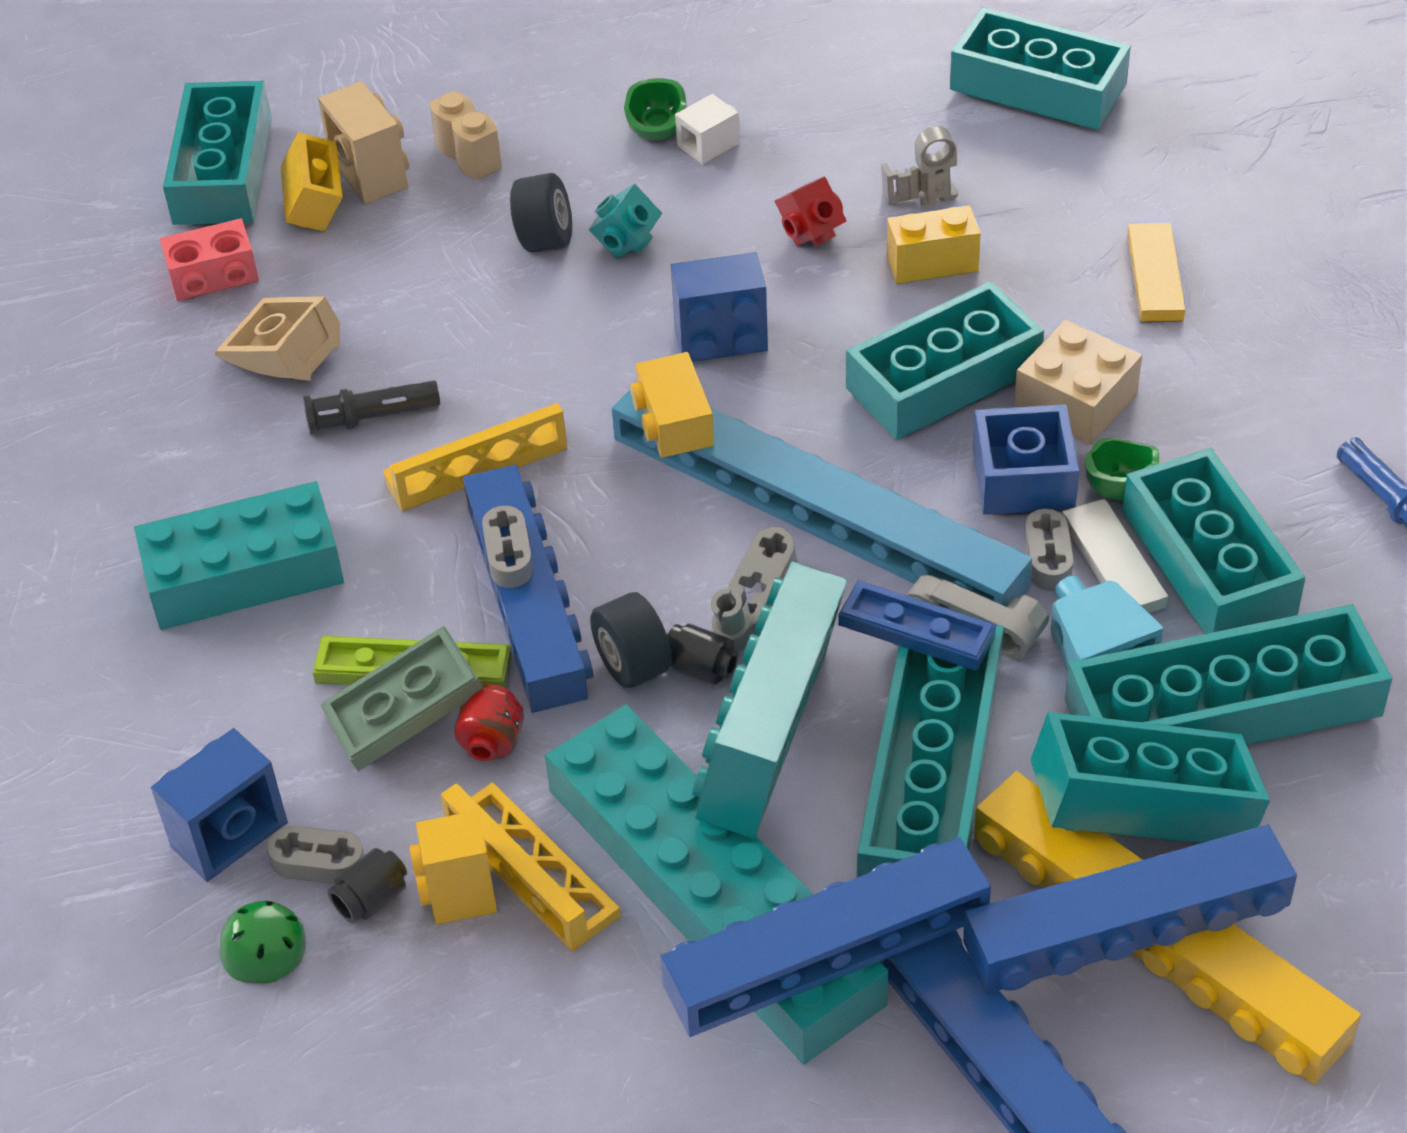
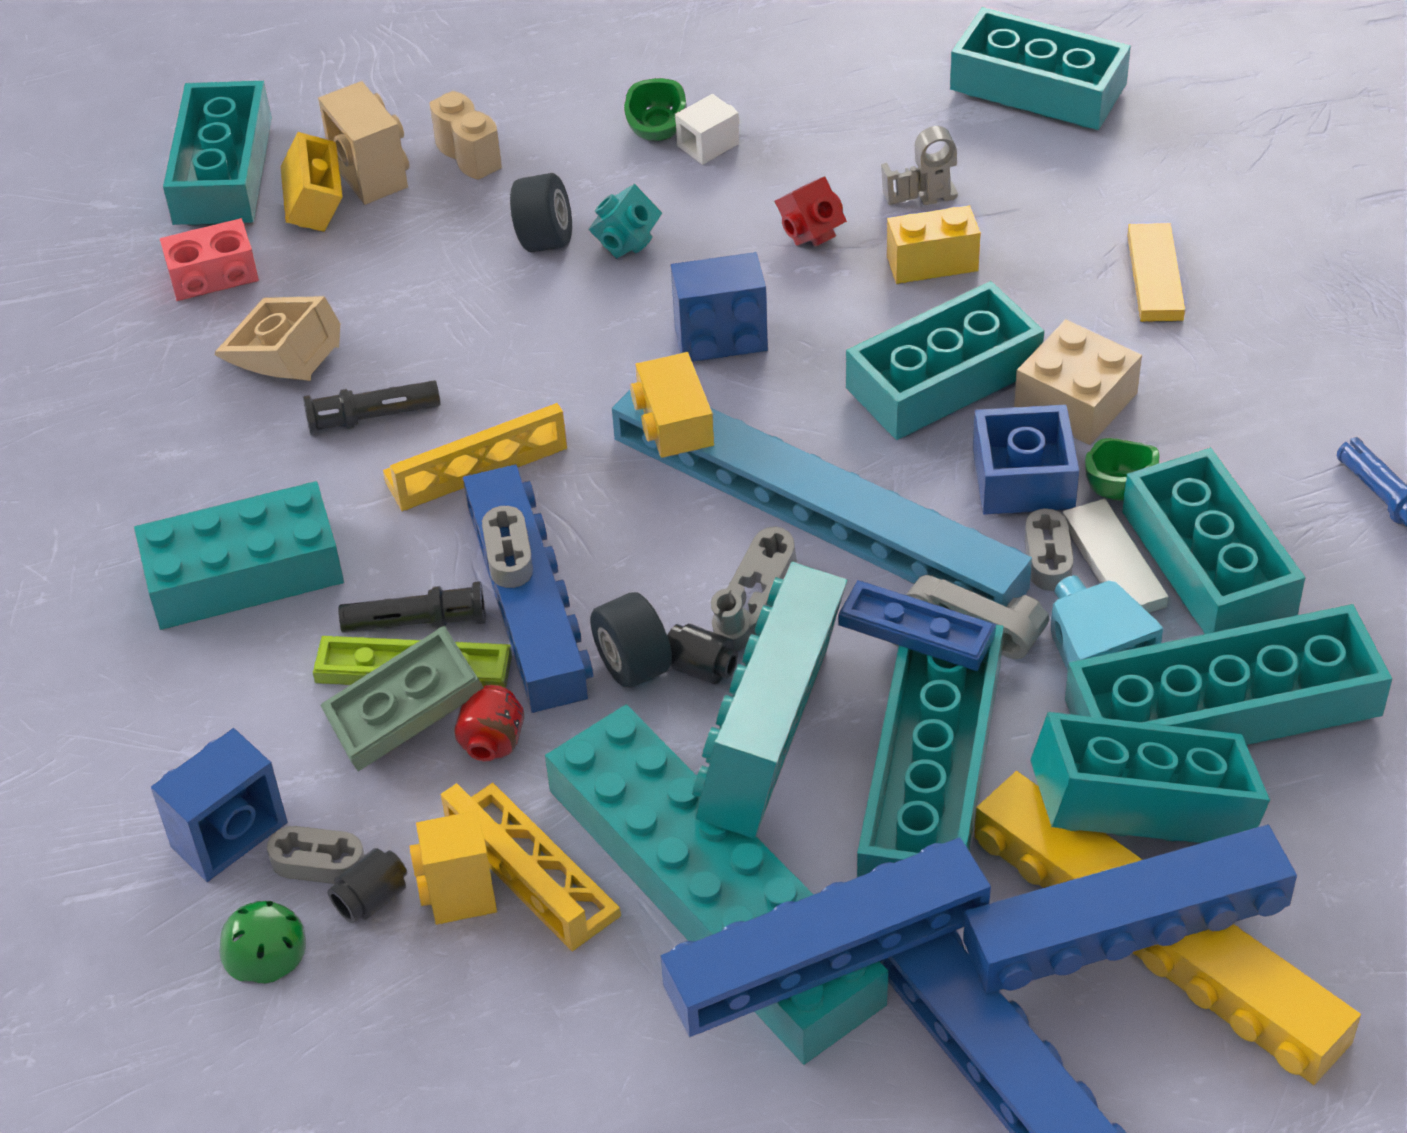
none -> black pin [338,581,486,633]

